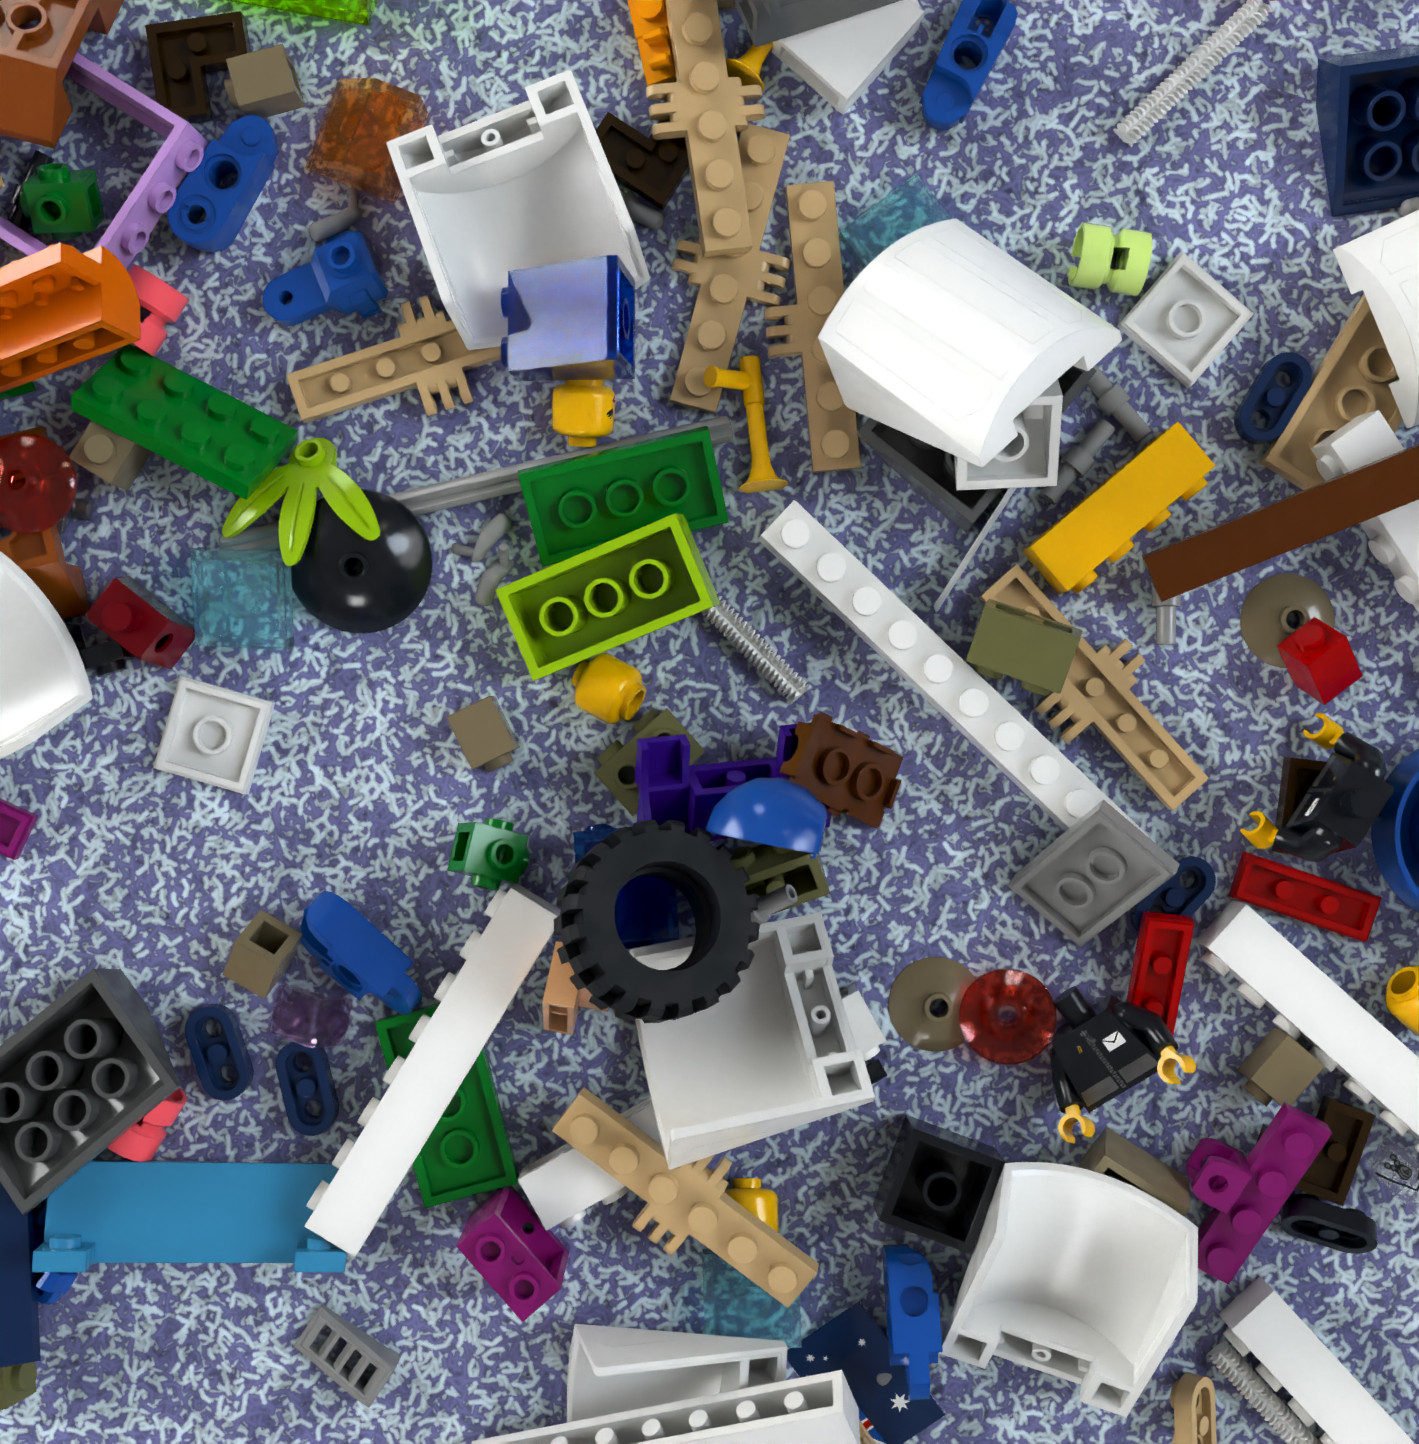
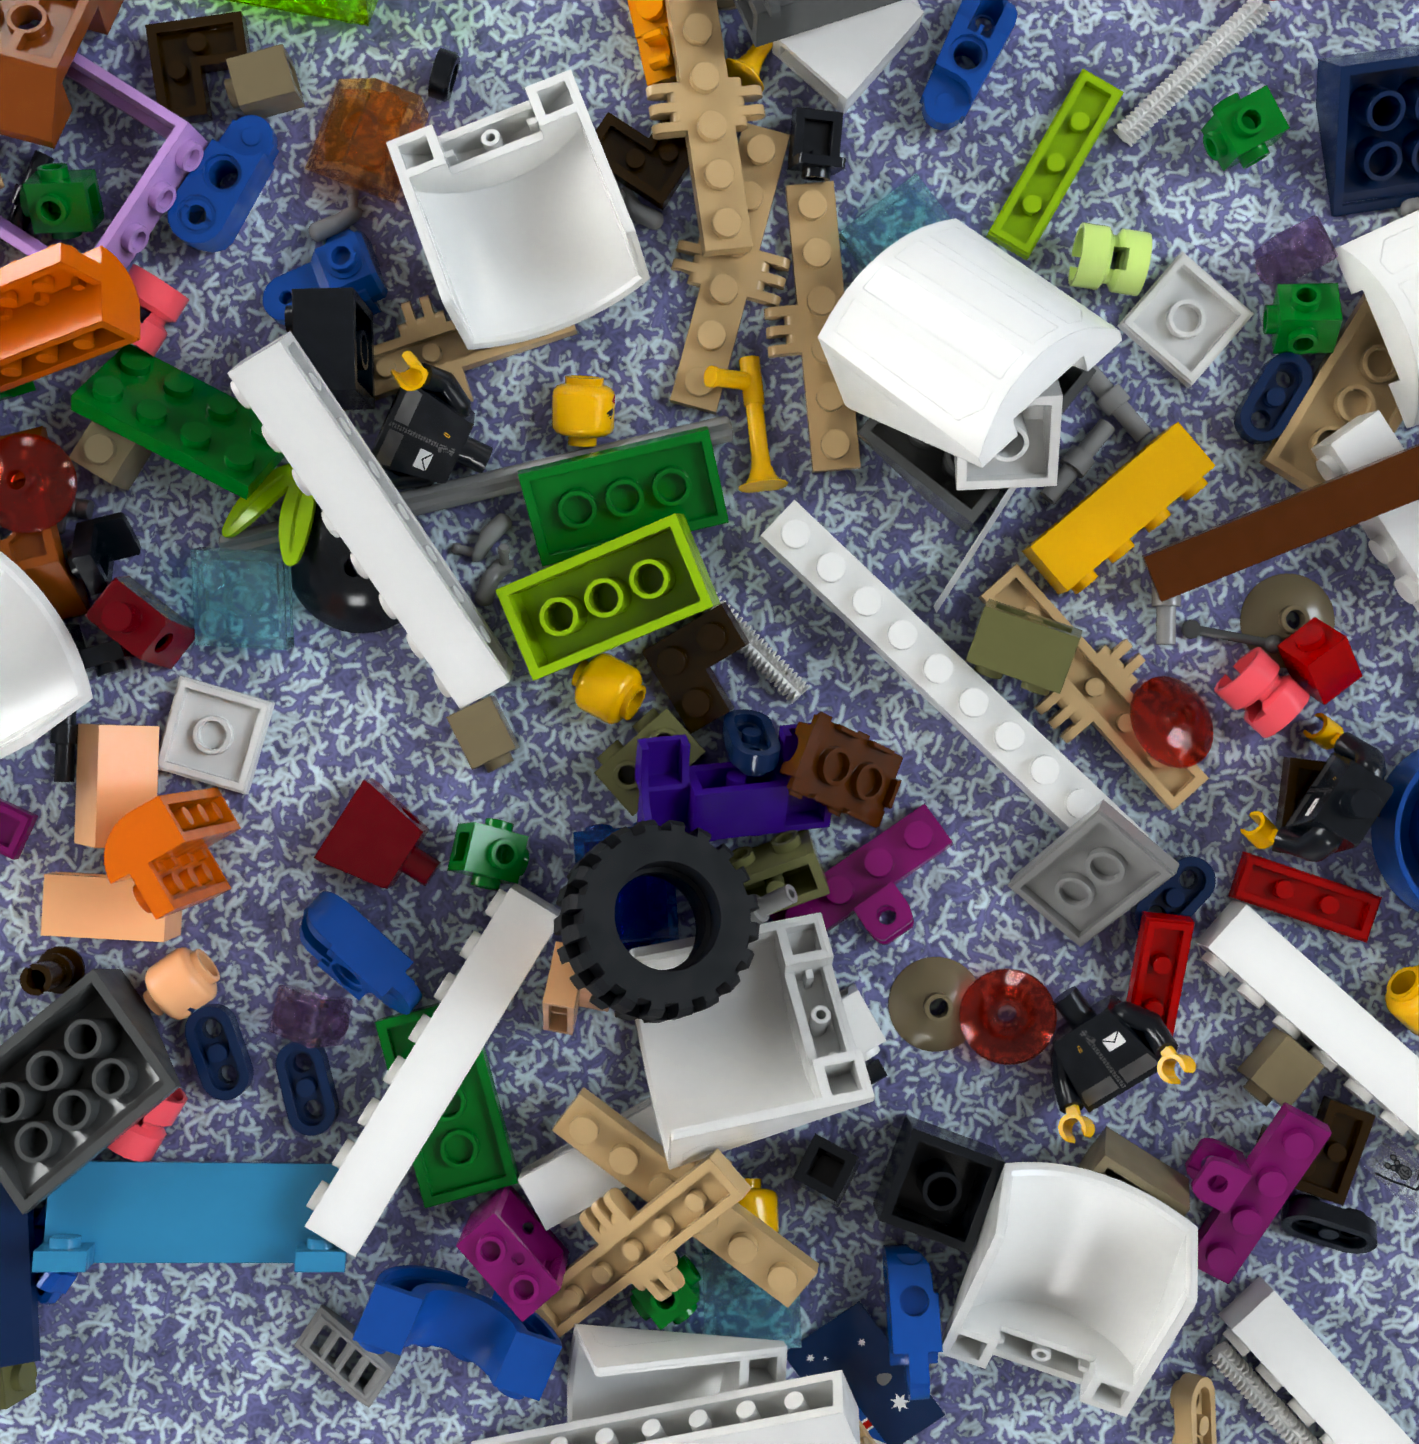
dark tan brick [223,910,302,999] -> none
clear blue slope [501,255,635,381] -> none
blue cylinder [705,778,827,859] -> none
none -> dark brown pin [20,946,85,996]
none -> light nougat piece [41,871,182,942]
none -> black bar [50,711,78,782]
none -> black bracket [67,512,141,595]
none -> light nougat piece [74,723,159,848]
none -> orange brick [104,787,241,920]
none -> light nougat head [143,947,220,1020]
none -> white brick [227,331,514,709]
none -> black brick [285,287,375,410]
none -> dark red torso [314,778,441,889]
none -> blue brick [352,1265,562,1401]
none -> black torso [371,351,493,490]
none -> black tile [428,48,460,102]
none -> tan hinge [535,1148,752,1338]
none -> green brick [630,1251,701,1330]
none -> dark brown plate [642,602,750,734]
none -> dark blue plate [722,709,781,777]
none -> magenta plate [770,803,953,945]
none -> black bracket [787,107,846,182]
none -> black brick [792,1133,860,1207]
none -> lime tile [986,69,1124,261]
none -> clear red dish [1130,676,1214,769]
none -> dark grey hinge [1182,619,1283,654]
none -> green brick [1201,85,1290,172]
none -> coral wheel [1214,647,1310,738]
none -> clear purple bracket [1252,215,1338,295]
none -> green brick [1263,283,1343,354]

